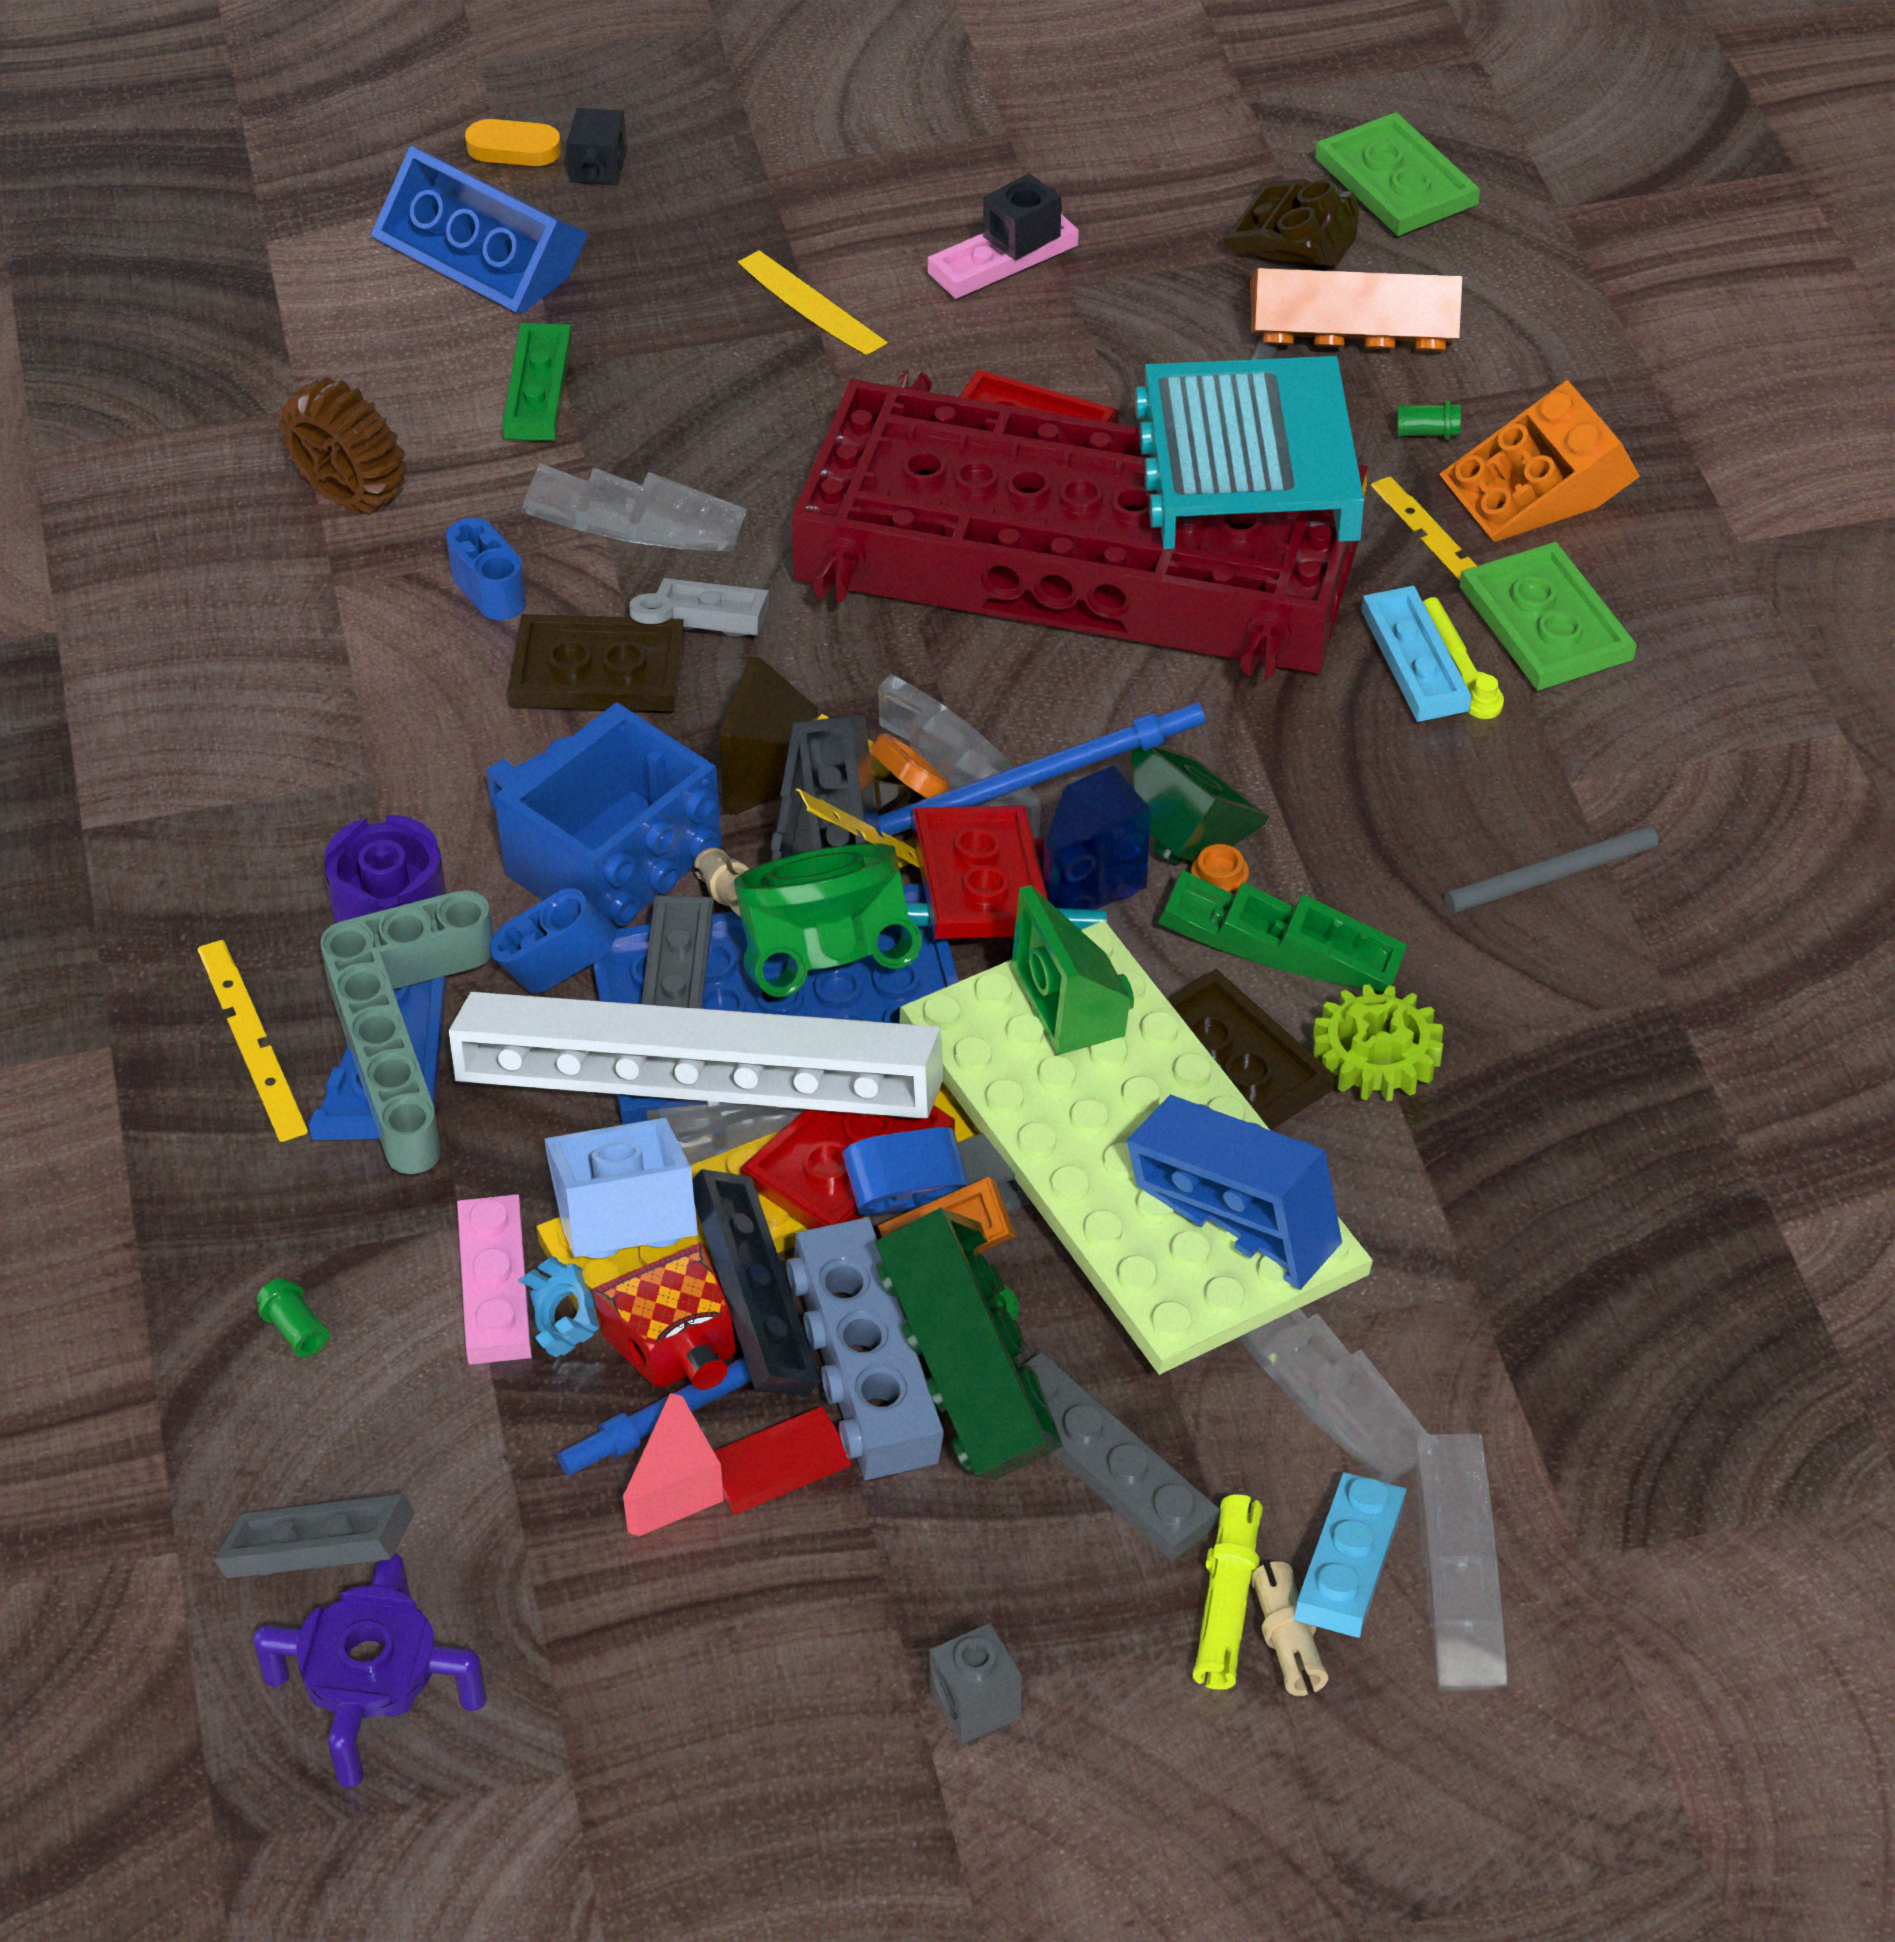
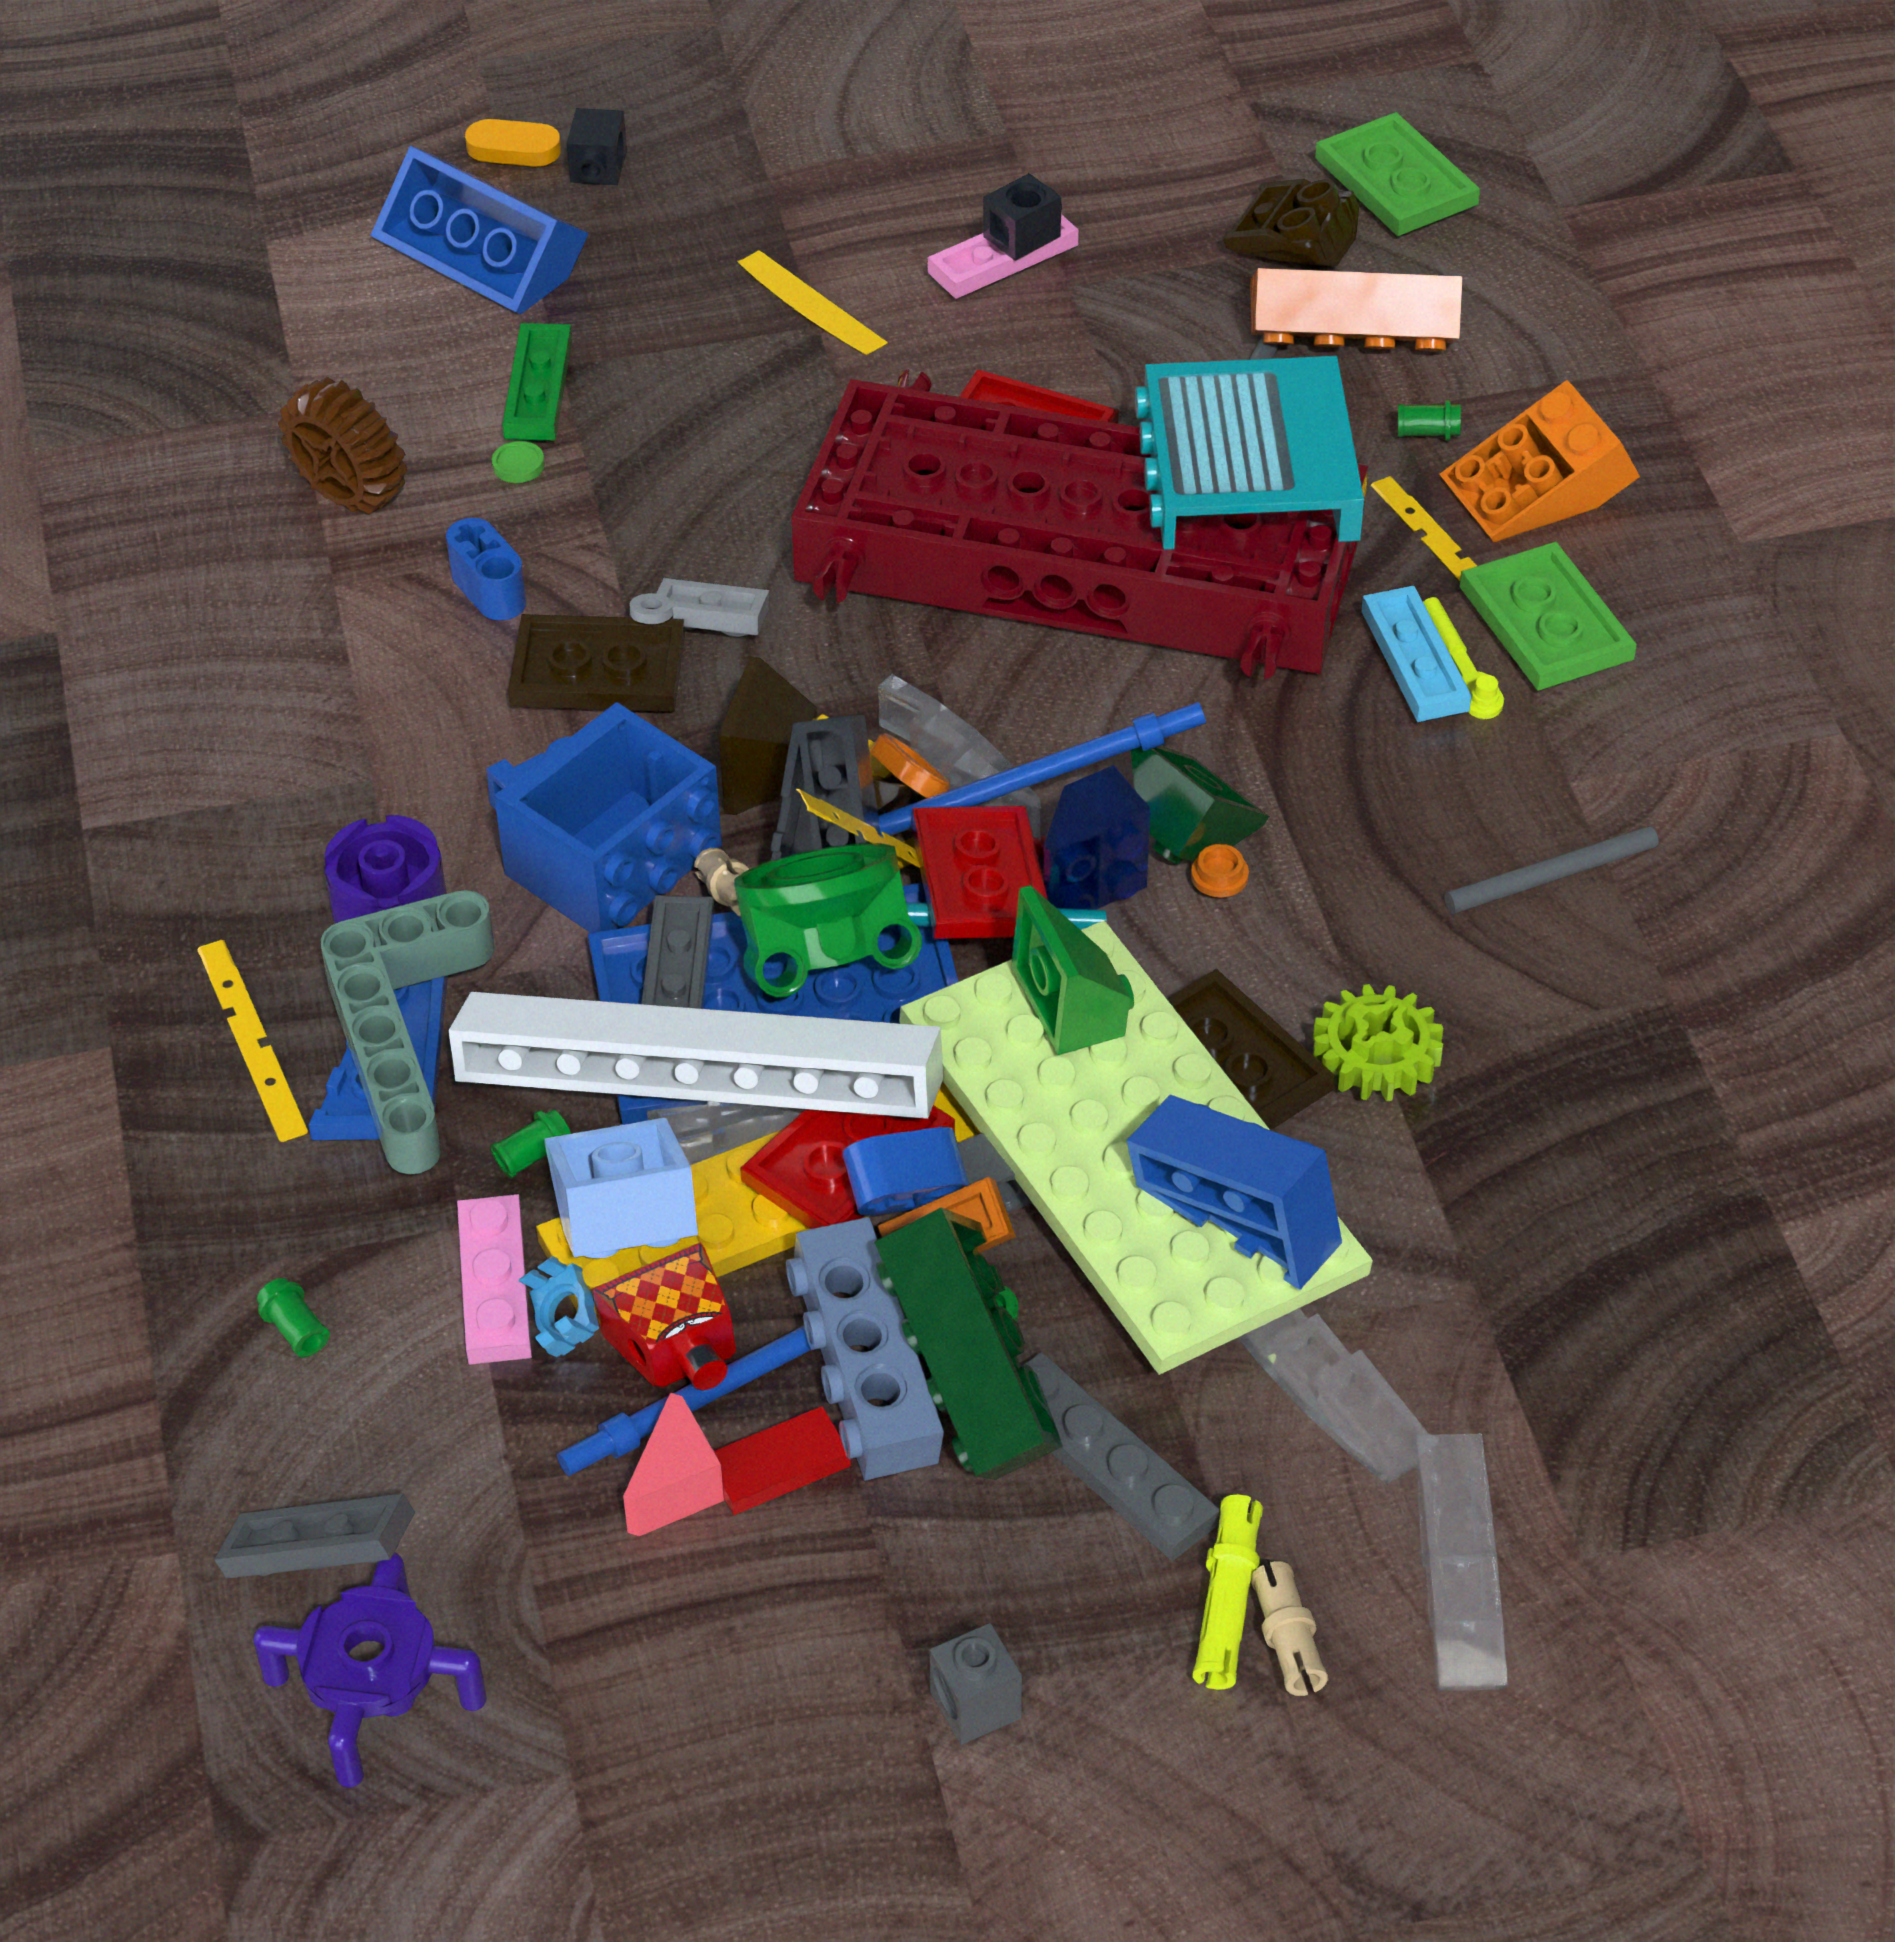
blue beam [490,888,615,993] -> none
clear slope [521,463,747,551] -> none
black plate [692,1169,821,1397] -> none
green slope [1158,870,1407,992] -> none
medium azure plate [1294,1472,1407,1638] -> none
none -> green pin [490,1109,571,1179]
none -> bright green piece [492,441,545,483]

